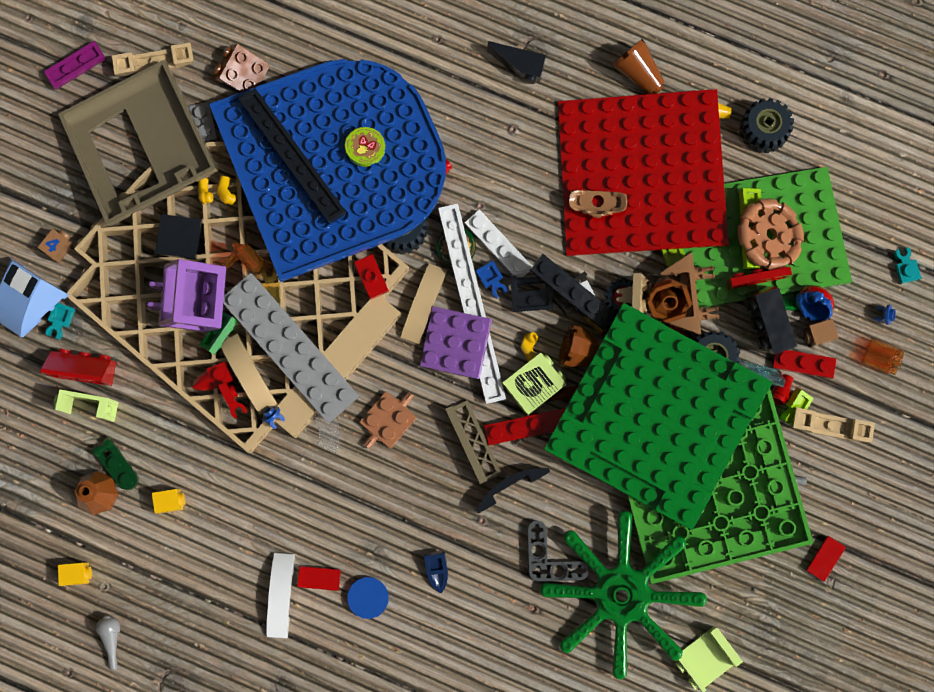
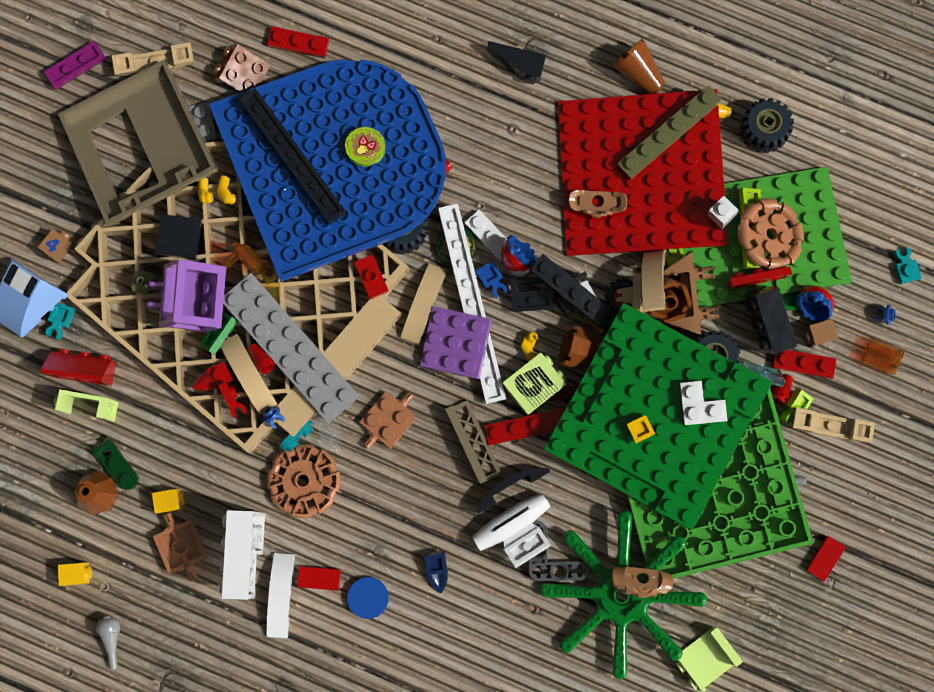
none -> olive plant [130,270,154,295]
none -> nougat plate [153,513,208,581]
none -> white brick [219,510,265,600]
none -> red cone [248,343,275,374]
none -> nougat plate [266,444,341,518]
none -> red plate [267,26,330,59]
none -> teal plate [279,420,314,452]
none -> white plate [472,493,551,568]
none -> hair [501,235,536,272]
none -> medium nougat piece [611,567,673,598]
none -> olive plate [618,85,722,180]
none -> yellow plate [627,415,655,443]
none -> tan slope [642,250,665,312]
none -> white plate [680,381,727,425]
none -> white brick [708,196,738,229]

